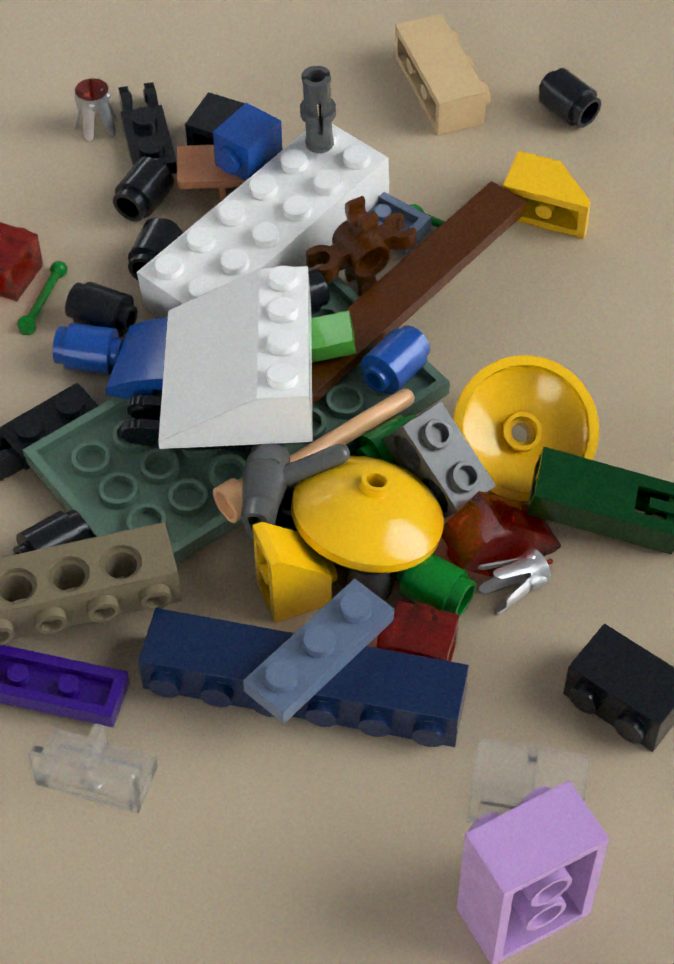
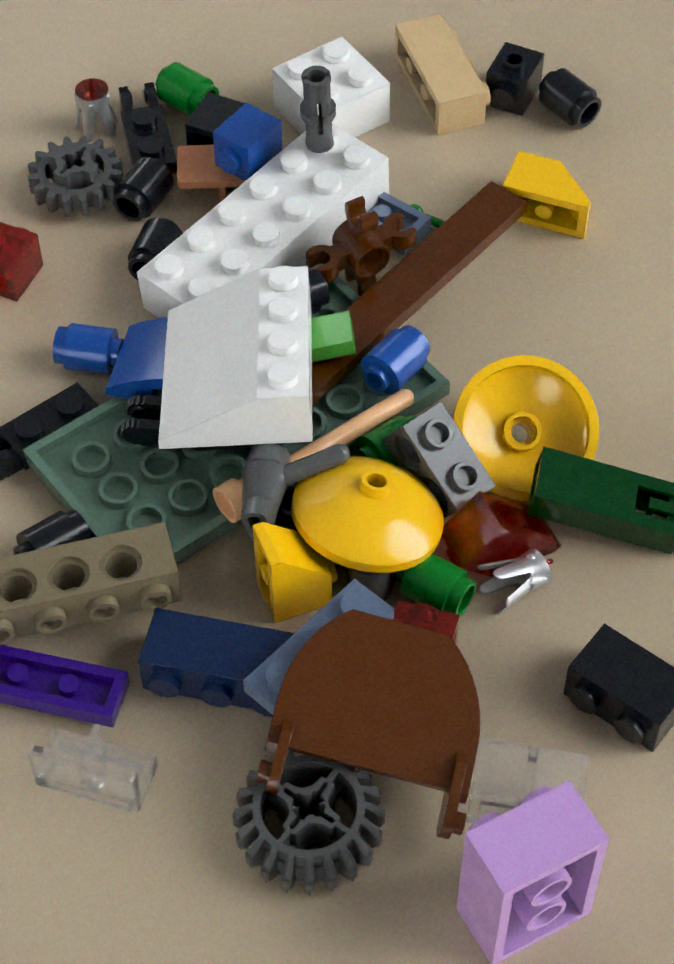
green hinge [17,261,68,335] -> none
black brick [65,281,138,338] -> none
none -> dark grey gear [28,136,123,217]
none -> green brick [156,62,219,116]
none -> dark grey gear [233,750,385,896]
none -> reddish brown piece [255,609,480,839]
none -> white brick [272,37,390,137]
none -> black brick [486,42,544,116]

